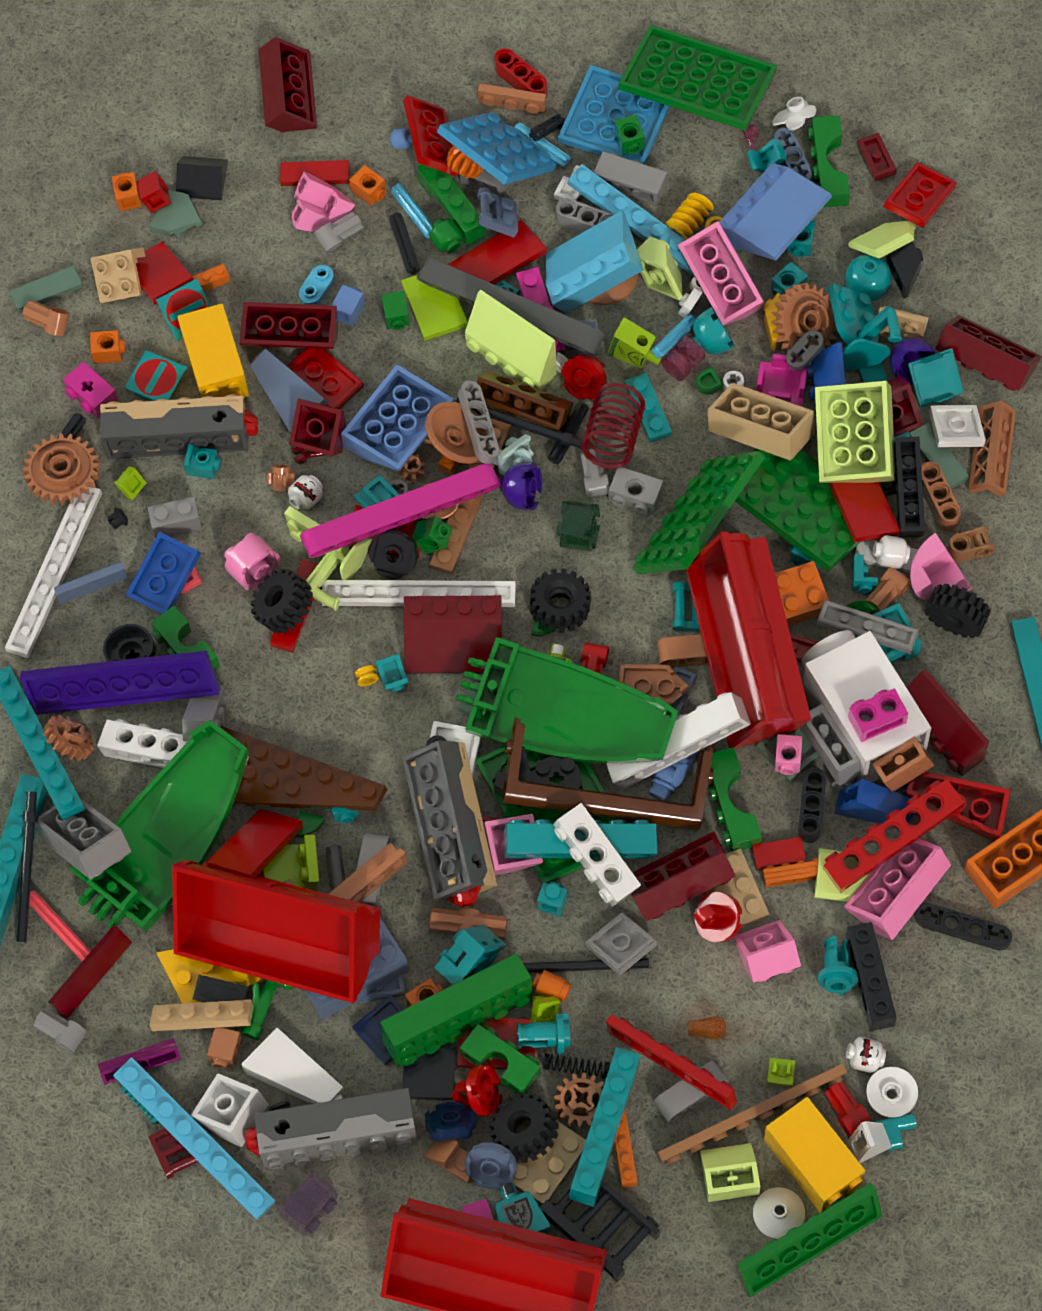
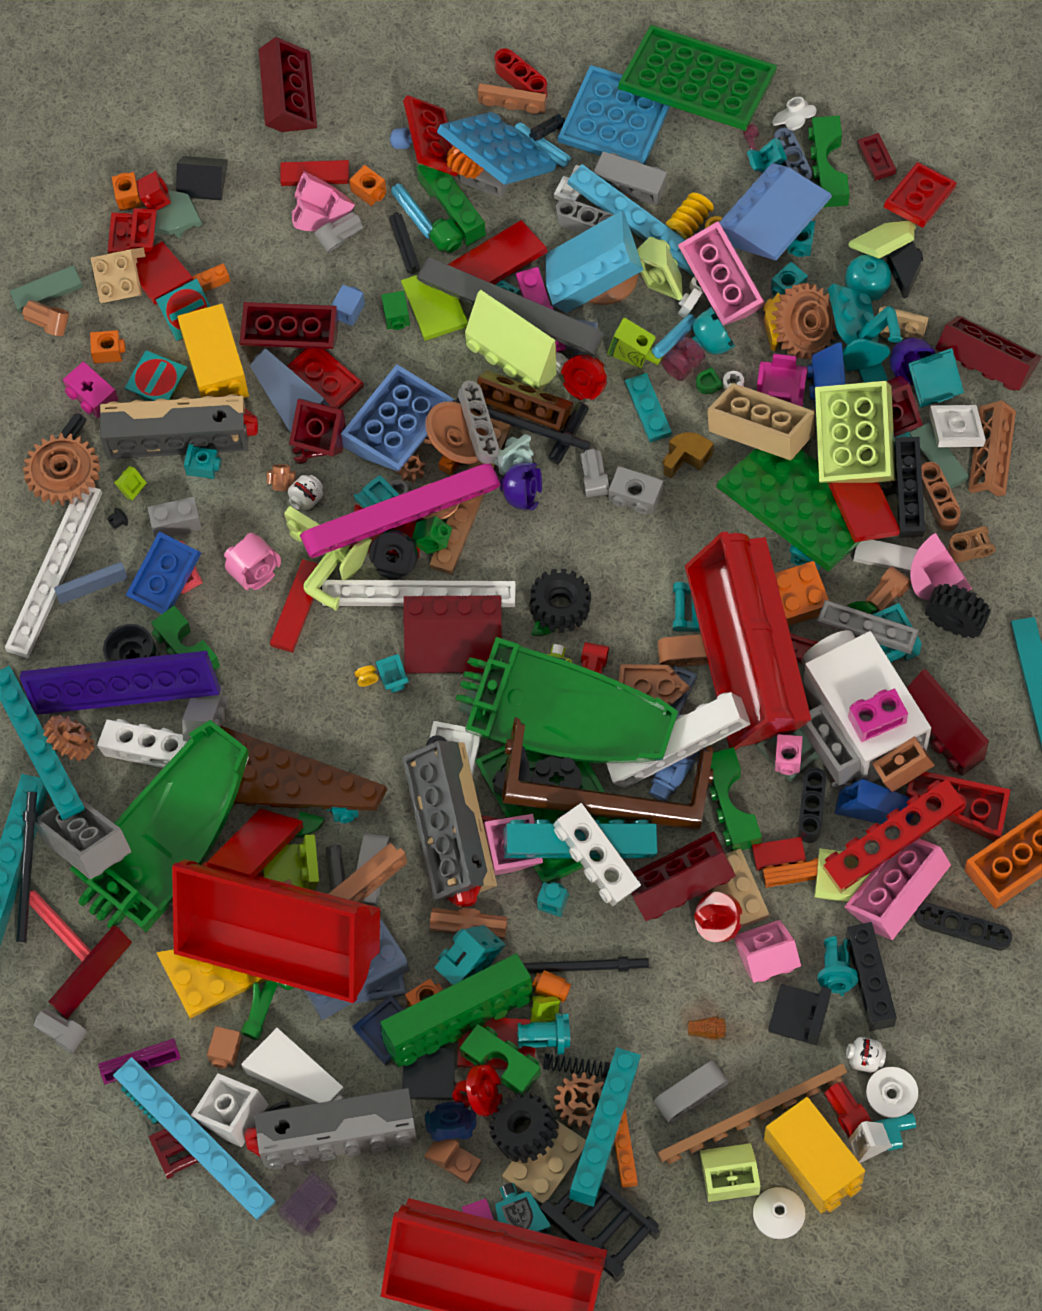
tan plate [149,1000,254,1031] -> none
black tile [192,975,248,1002] -> none
black tyre [251,569,313,634] -> none
medium azure plate [299,265,334,305] -> none
sand blue tile [464,1142,517,1189] -> none
sand blue plate [477,187,518,237] -> none
clear green brick [556,501,600,551] -> none
dark red piece [581,383,645,469] -> none
light grey tile [585,912,657,976] -> none
red plate [606,1014,737,1110] -> none
green brick [615,114,645,155] -> none
green plate [632,451,765,574] -> none
green plate [737,1183,882,1297] -> none
lime tile [767,1057,795,1088] -> none
dark grey beam [786,330,824,371] -> none
teal bracket [852,555,878,594] -> none
white head [873,535,910,569] -> none
none -> red slope [107,208,157,254]
none -> pearl gold brick [662,432,714,479]
none -> black bracket [768,984,832,1046]

